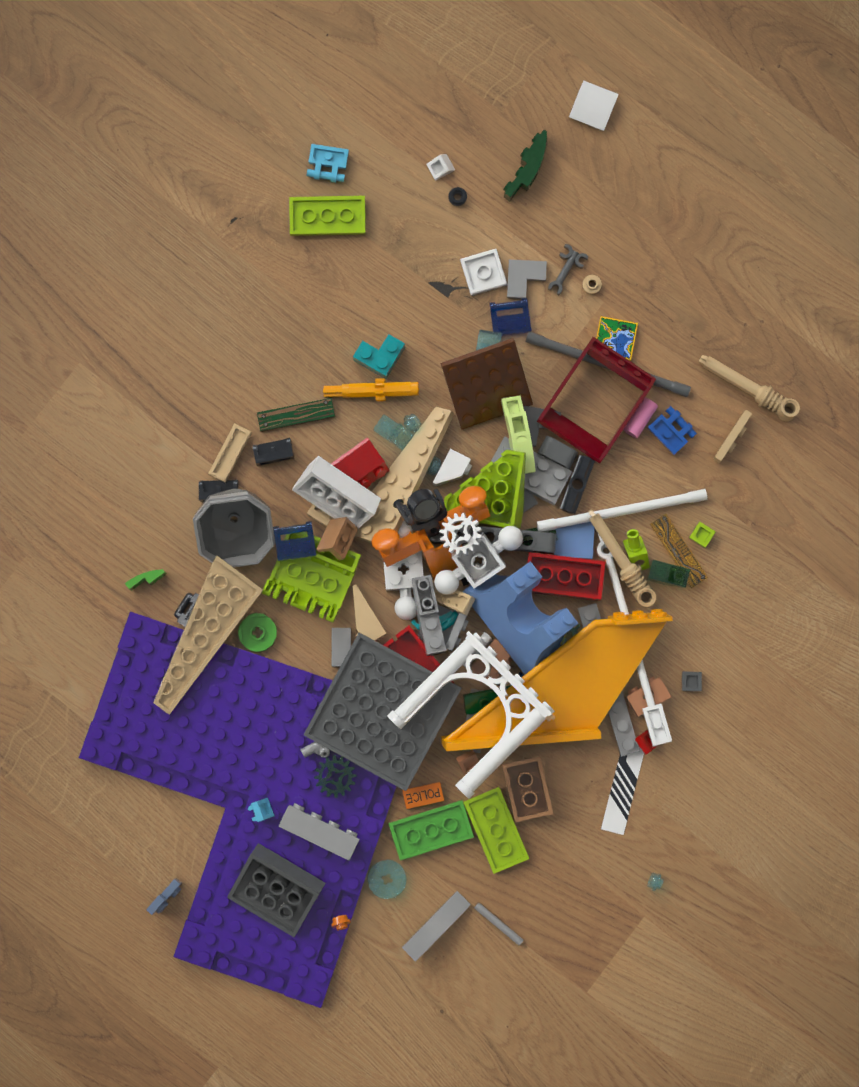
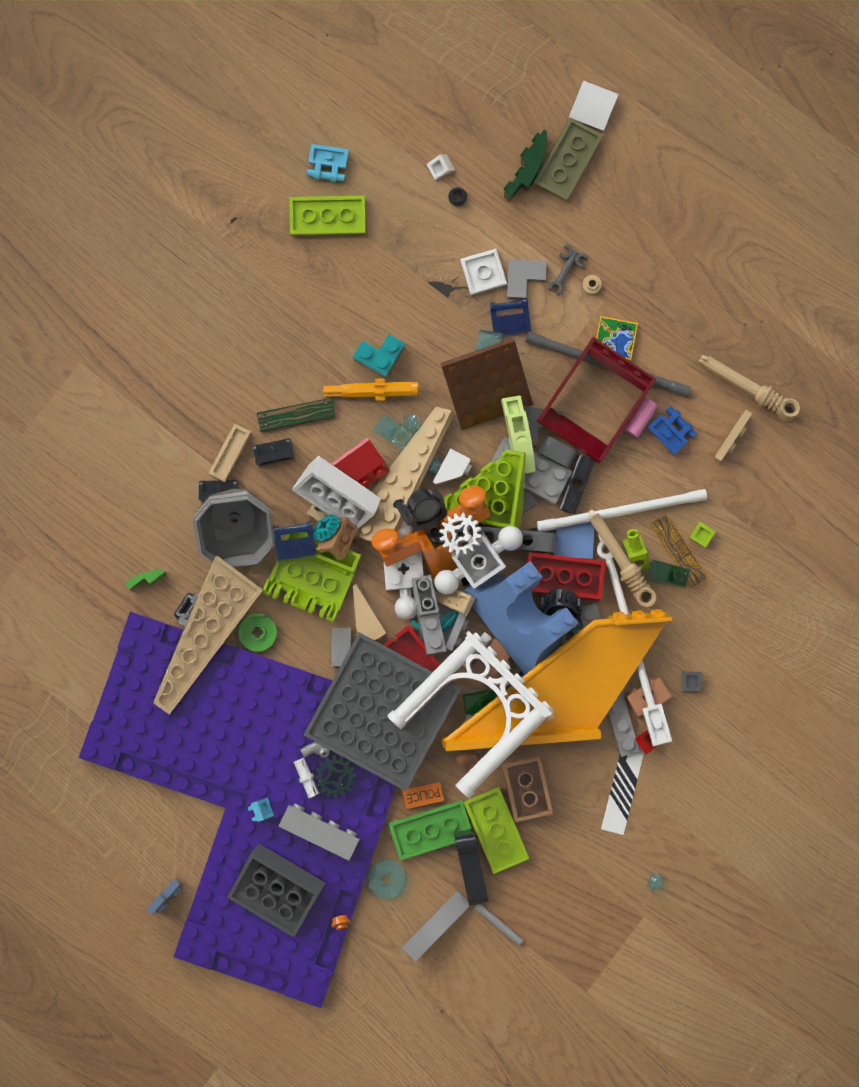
none -> white pin [293,757,320,798]
none -> teal gear [313,514,340,541]
none -> black beam [454,829,488,906]
none -> olive plate [534,118,603,202]
none -> black gear [540,589,583,619]

